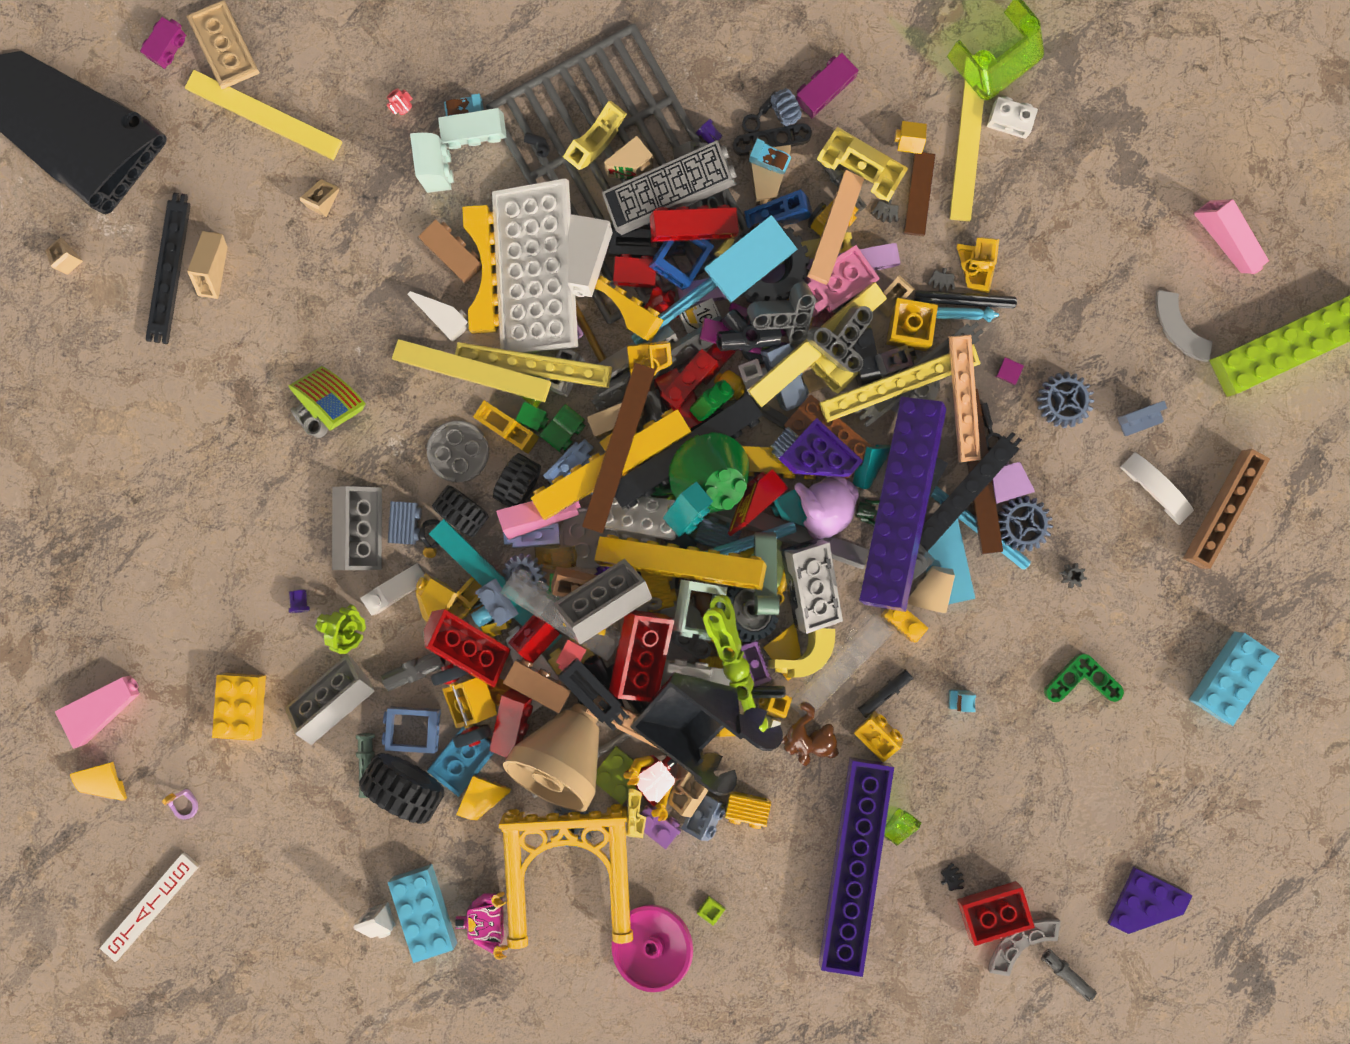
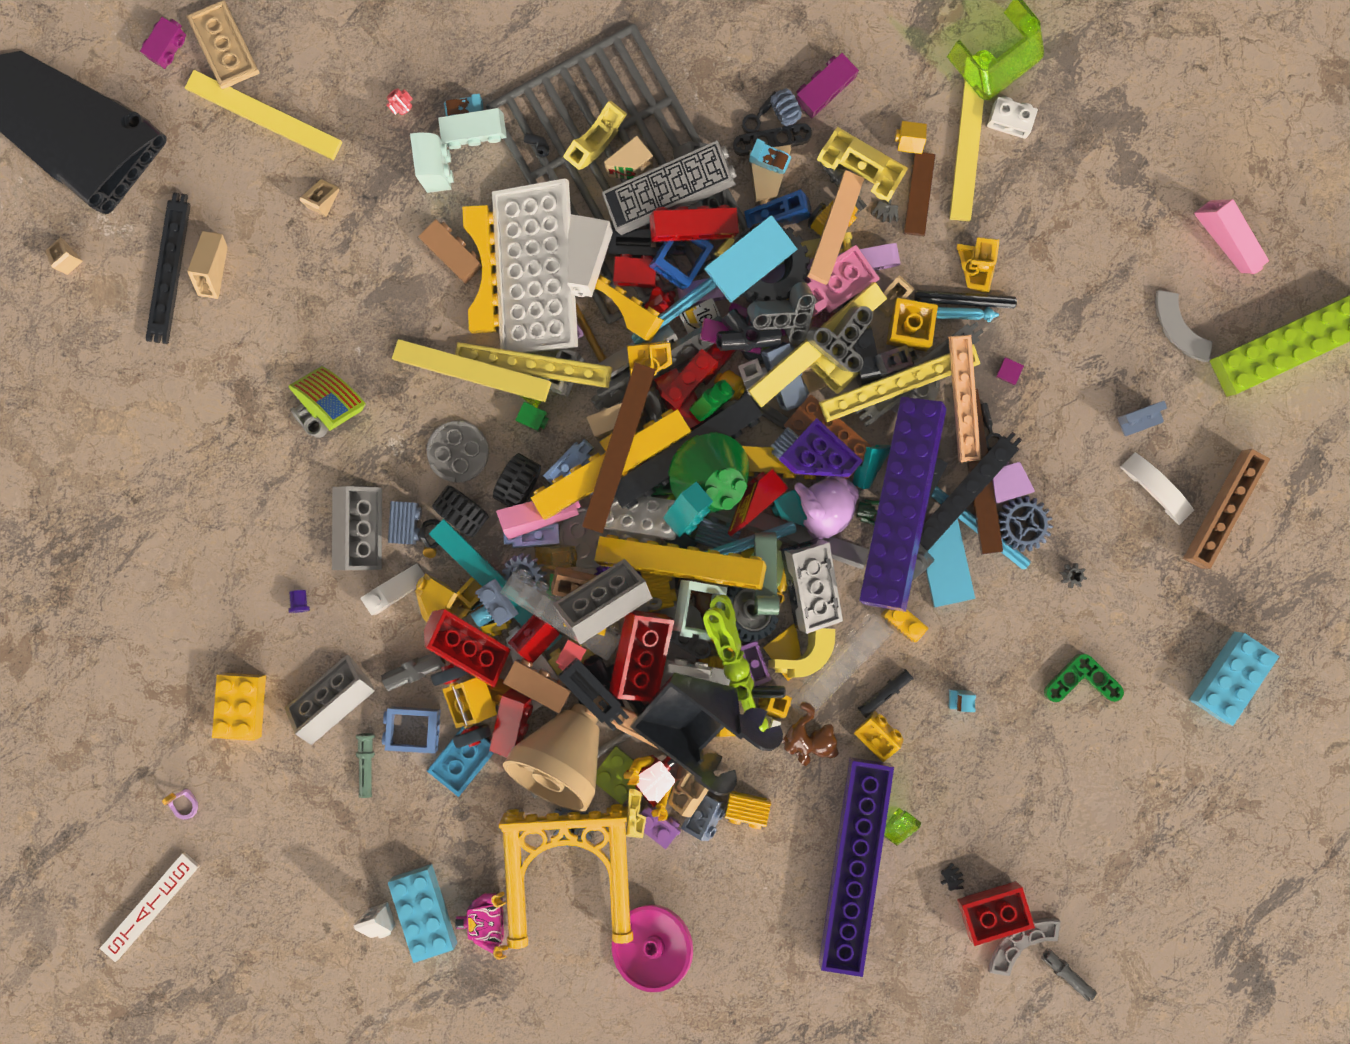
bright pink slope [55,675,140,749] -> none
yellow slope [70,762,127,800] -> none
lime piece [315,604,366,654] -> none
black tyre [359,753,444,824] -> none
white slope [408,291,469,342] -> none
yellow slope [456,775,511,820] -> none
yellow slope [473,400,539,454] -> none
green brick [540,404,586,452] -> none
dark purple bush [696,119,723,144] -> none
lime tile [697,895,726,926] -> none
tan slope [908,566,955,613] -> none
dark grey piece [928,268,955,291] -> none
sand blue gear [1037,372,1095,428] -> none
dark purple plate [1107,867,1192,934] -> none

